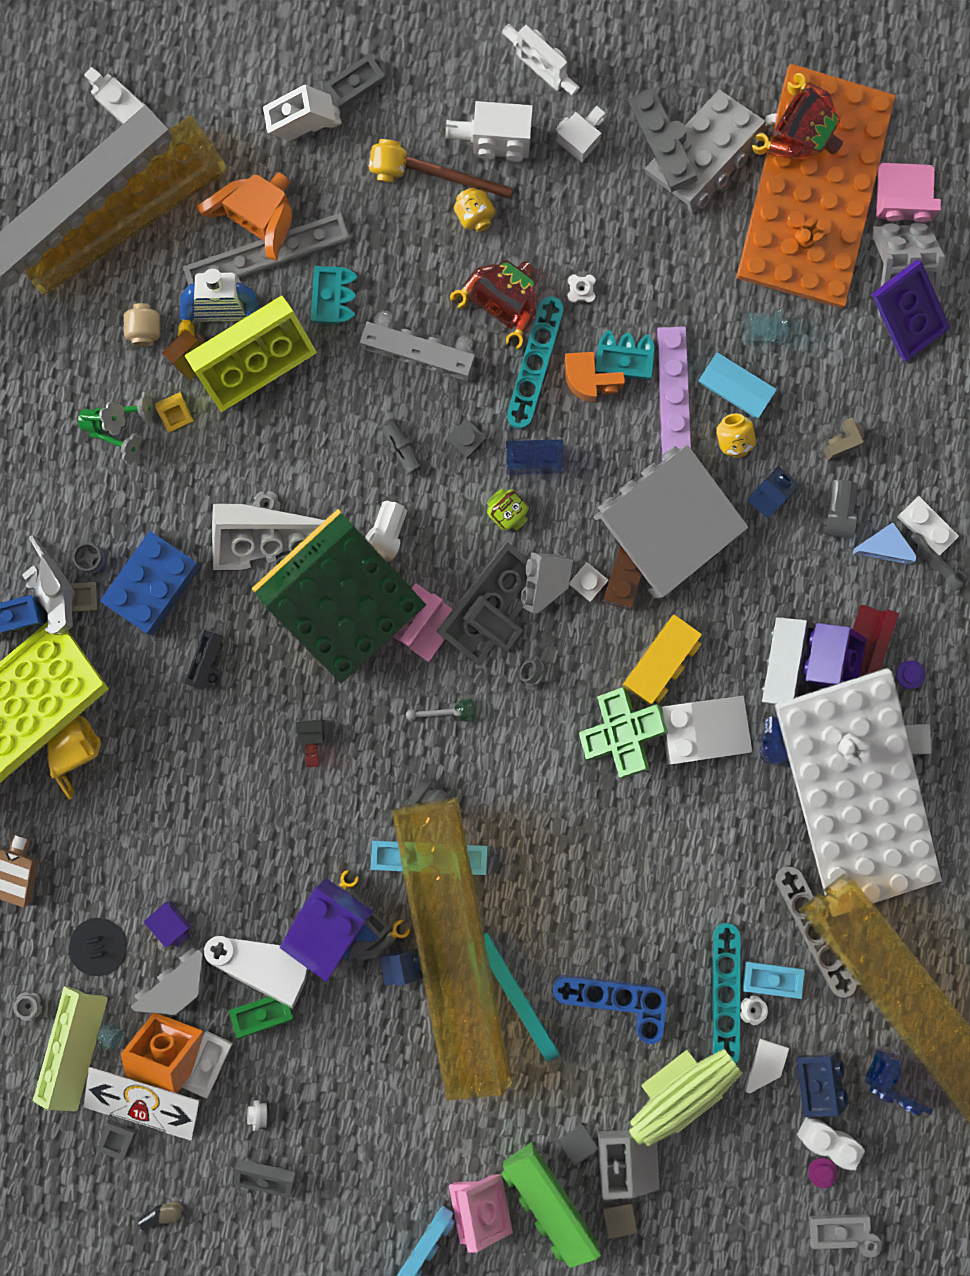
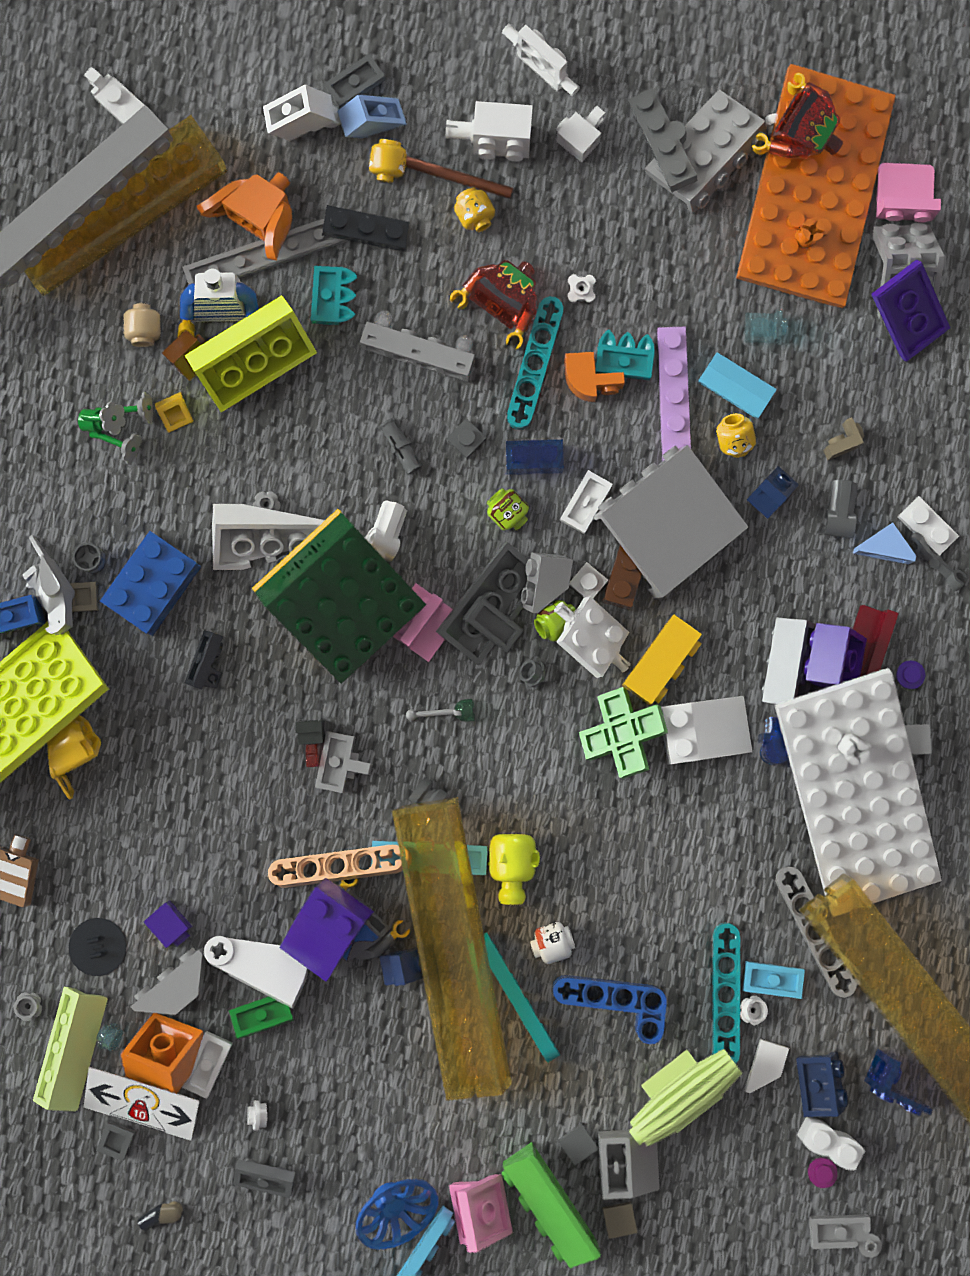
none -> light nougat beam [268,845,408,888]
none -> light grey hinge [315,731,373,793]
none -> black plate [322,205,409,251]
none -> light blue slope [337,95,406,138]
none -> blue wheel [356,1179,438,1249]
none -> neon yellow piece [487,834,540,905]
none -> white head [530,922,575,964]
none -> lime head [534,600,576,642]
none -> white plate [554,597,630,678]
none -> white plate [560,470,613,534]

